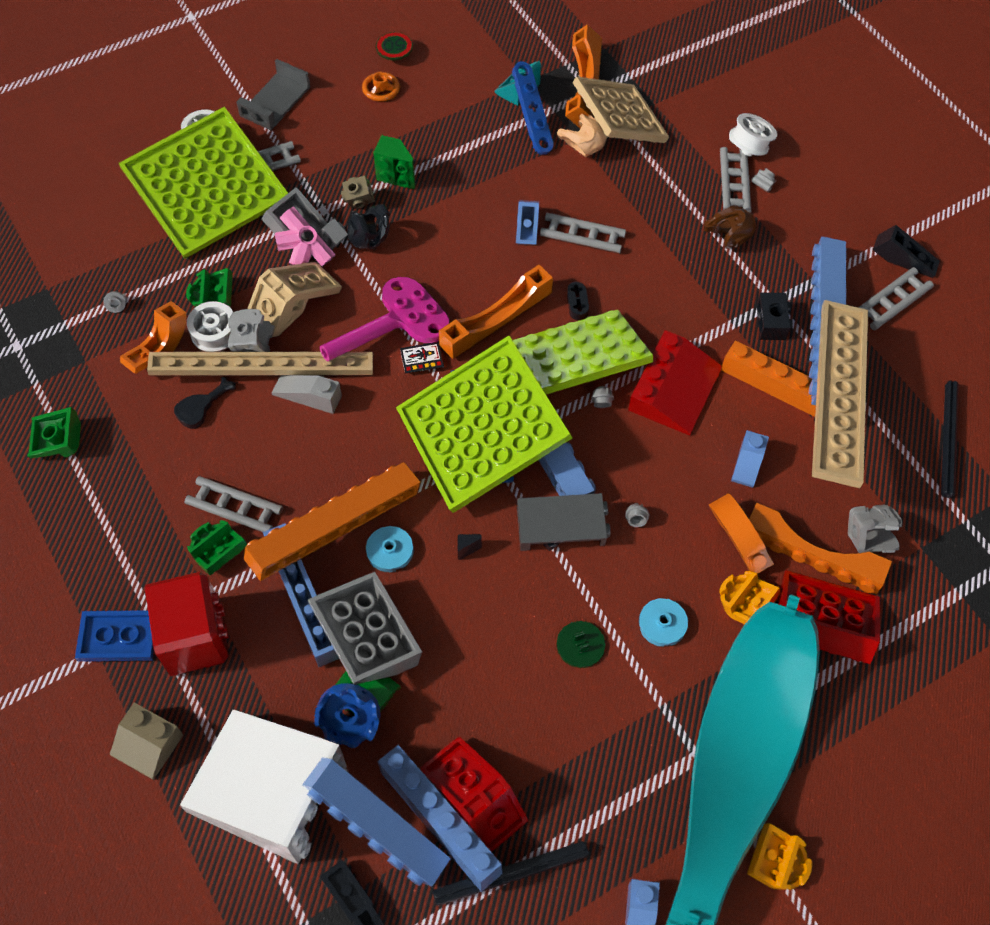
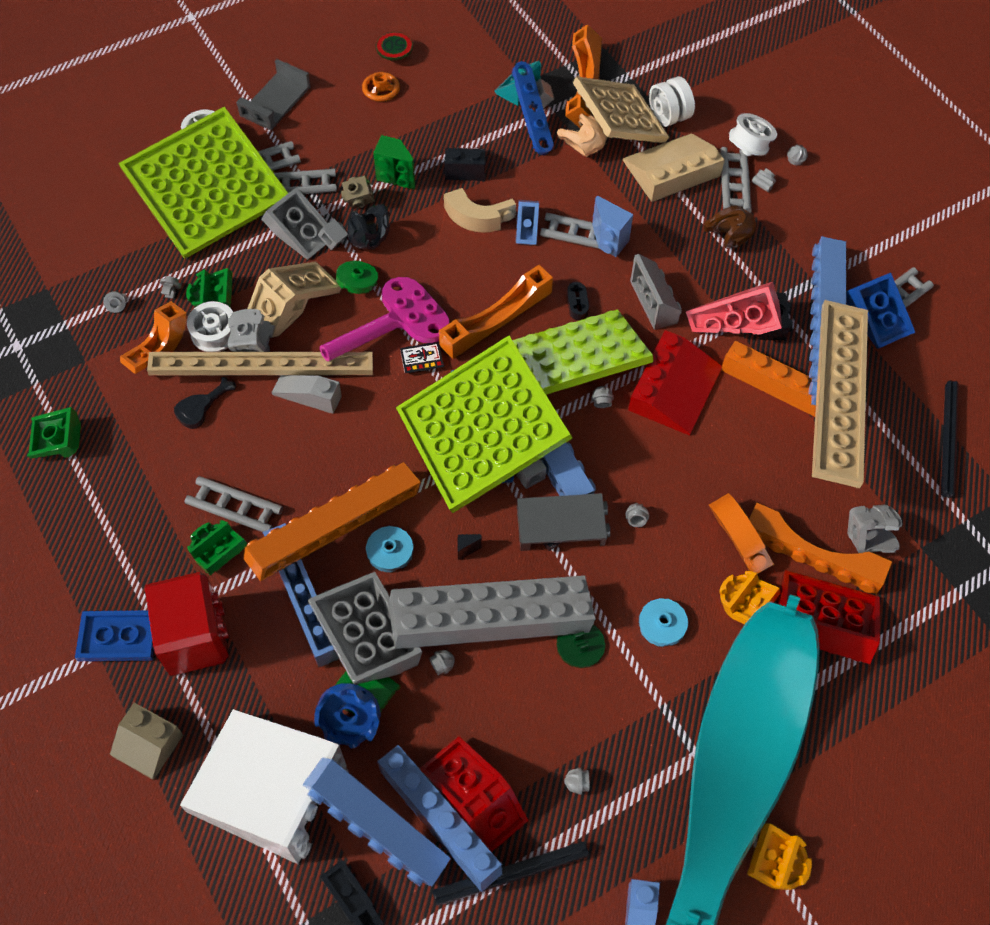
bright pink piece [275,206,335,266] -> none
medium blue slope [731,430,769,488] -> none
black slope [873,225,940,278] -> none
none -> light grey plate [160,276,182,299]
none -> light grey bar [274,169,337,194]
none -> green plate [336,261,378,294]
none -> light grey brick [389,576,595,649]
none -> light grey plate [429,650,455,676]
none -> black slope [444,147,486,181]
none -> tan arch [444,188,516,232]
none -> light grey plate [516,459,546,489]
none -> light grey plate [536,78,554,108]
none -> light grey plate [564,767,589,794]
none -> medium blue slope [592,196,633,257]
none -> tan slope [623,134,724,202]
none -> light grey slope [630,254,682,330]
none -> white wheel [649,76,695,127]
none -> coral wedge [686,282,782,334]
none -> light grey plate [787,145,807,165]
none -> blue slope [846,273,915,349]

